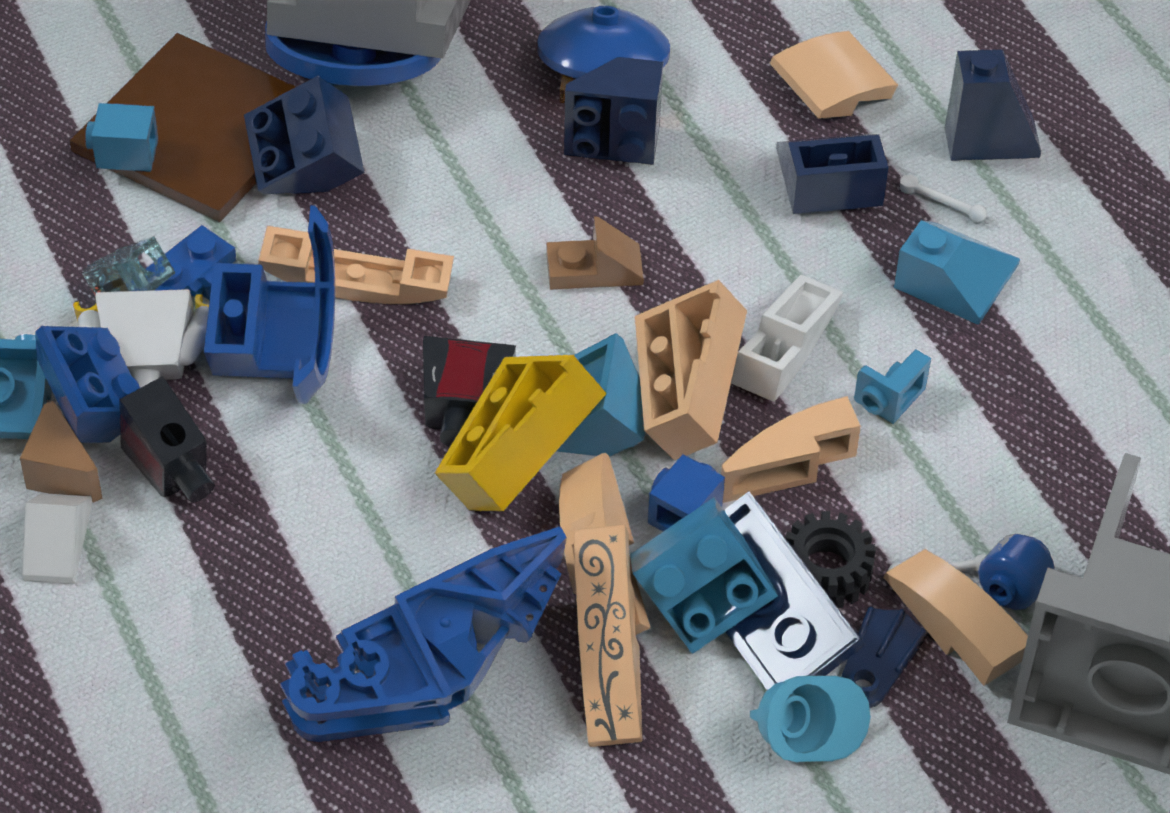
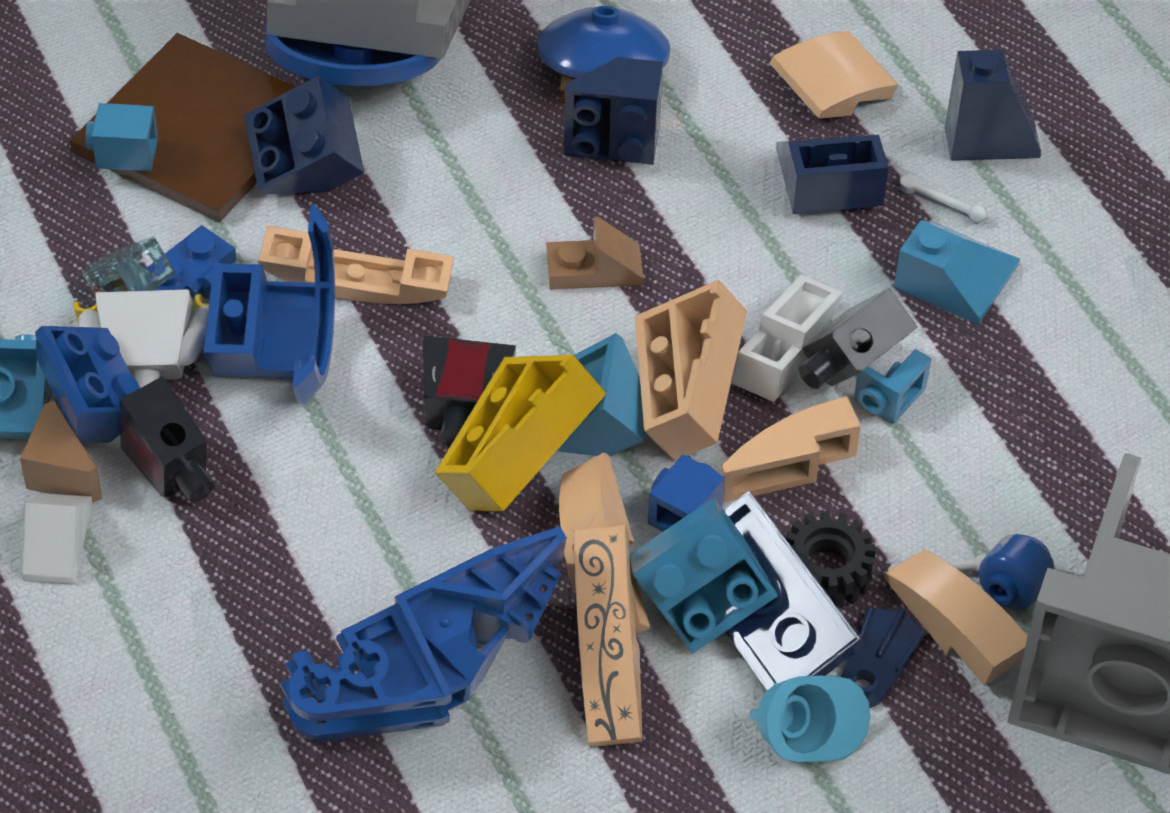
none -> torso [799,288,918,389]

